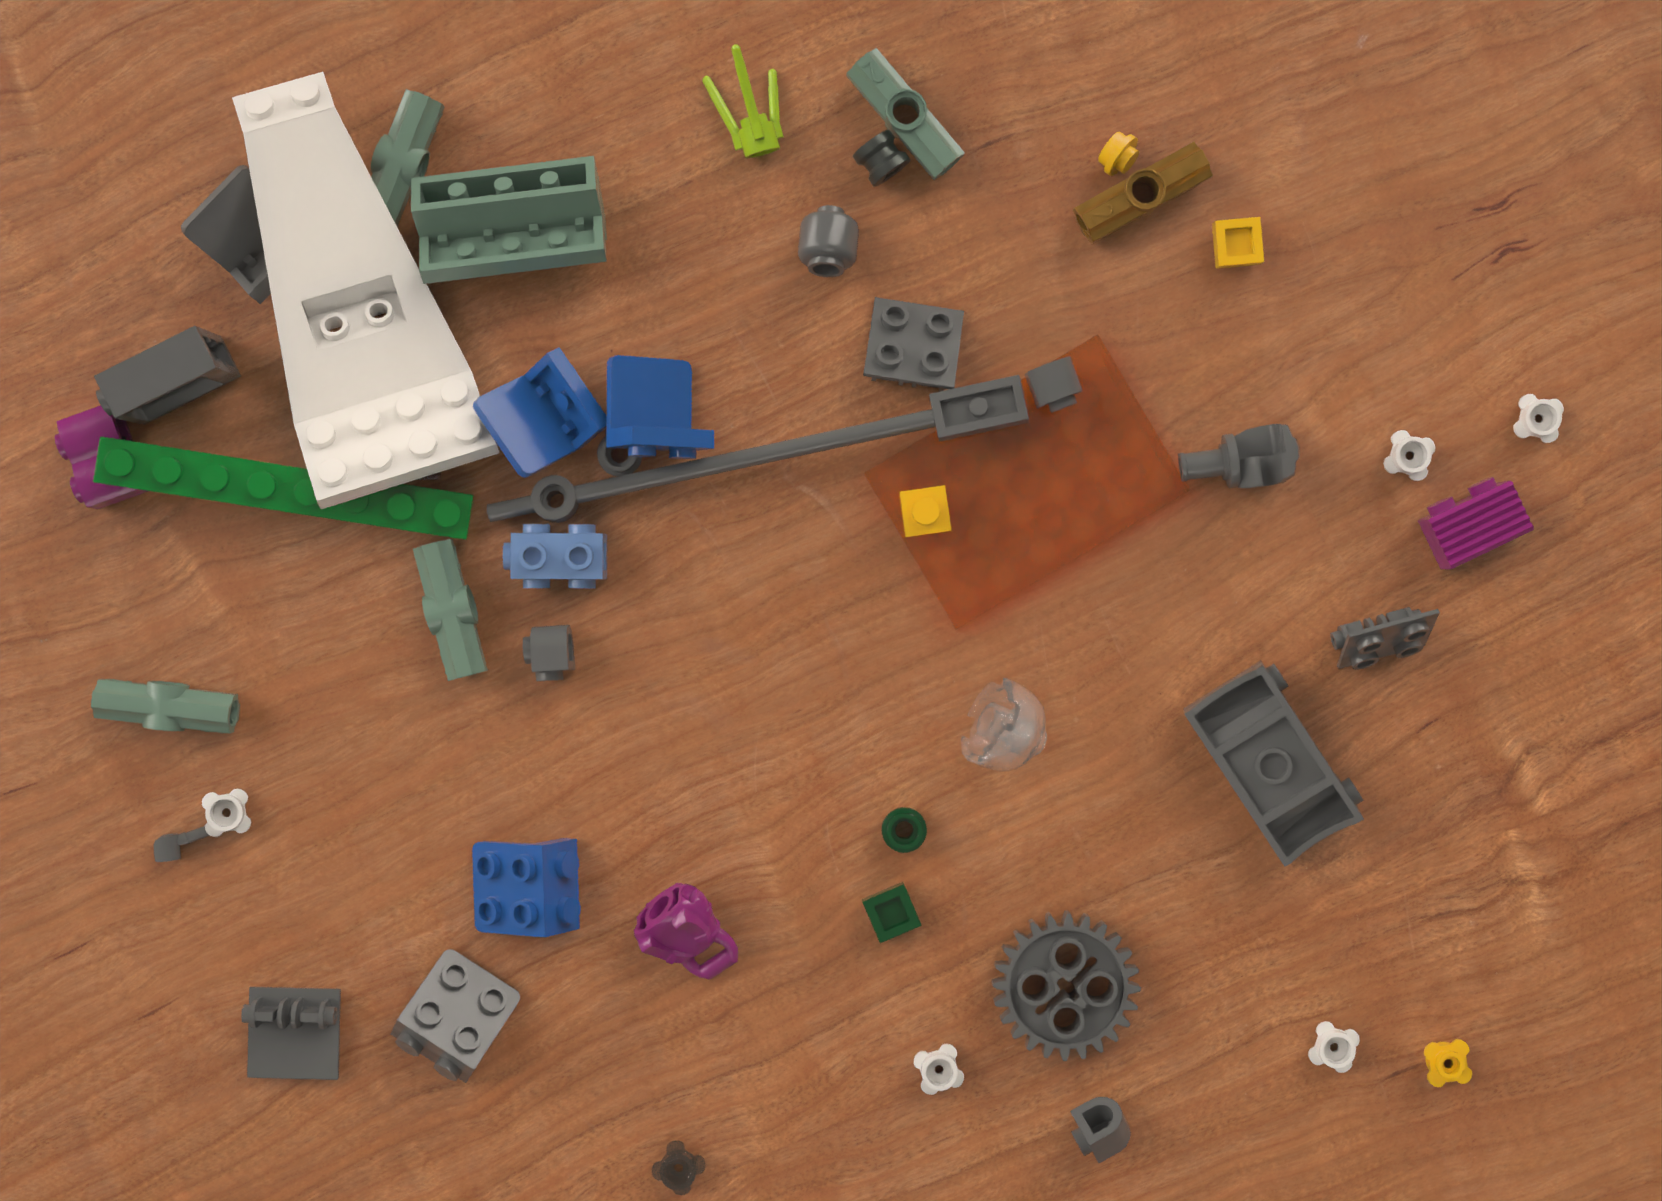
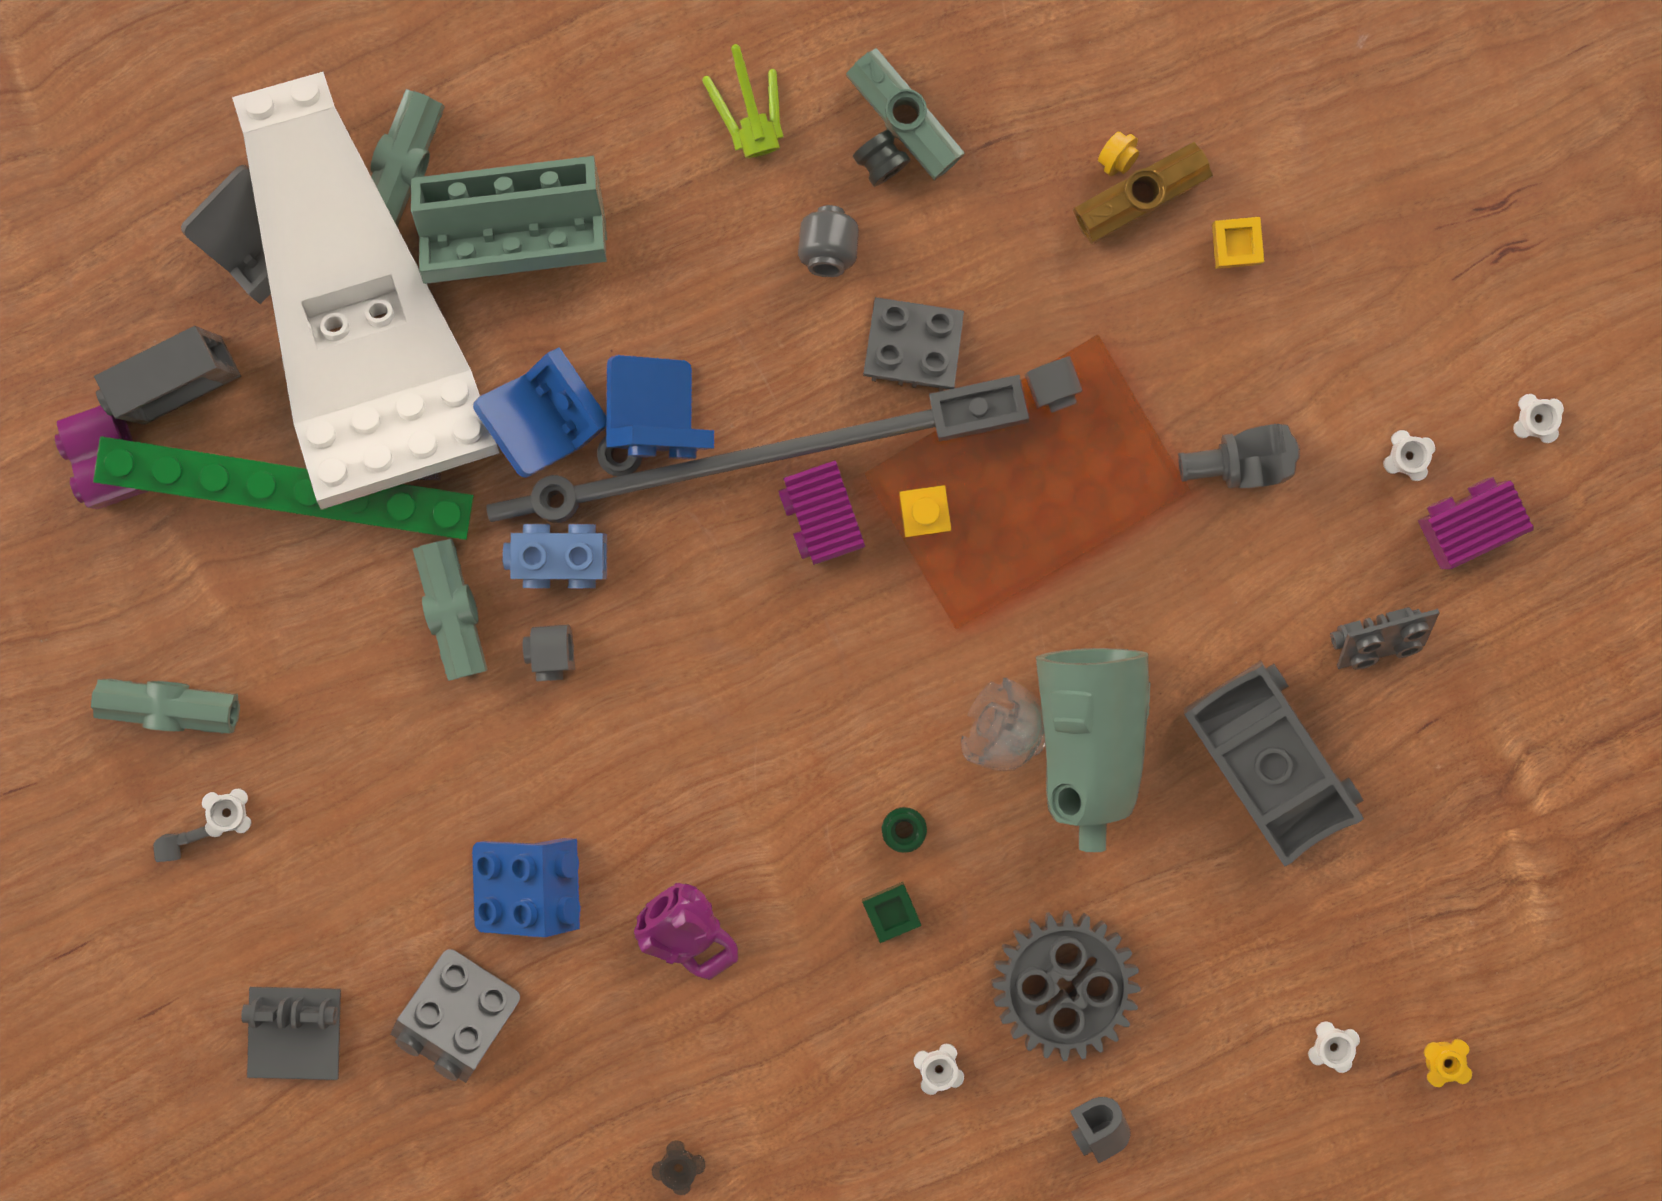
none -> magenta brick [778,460,865,565]
none -> sand green torso [1036,648,1150,852]

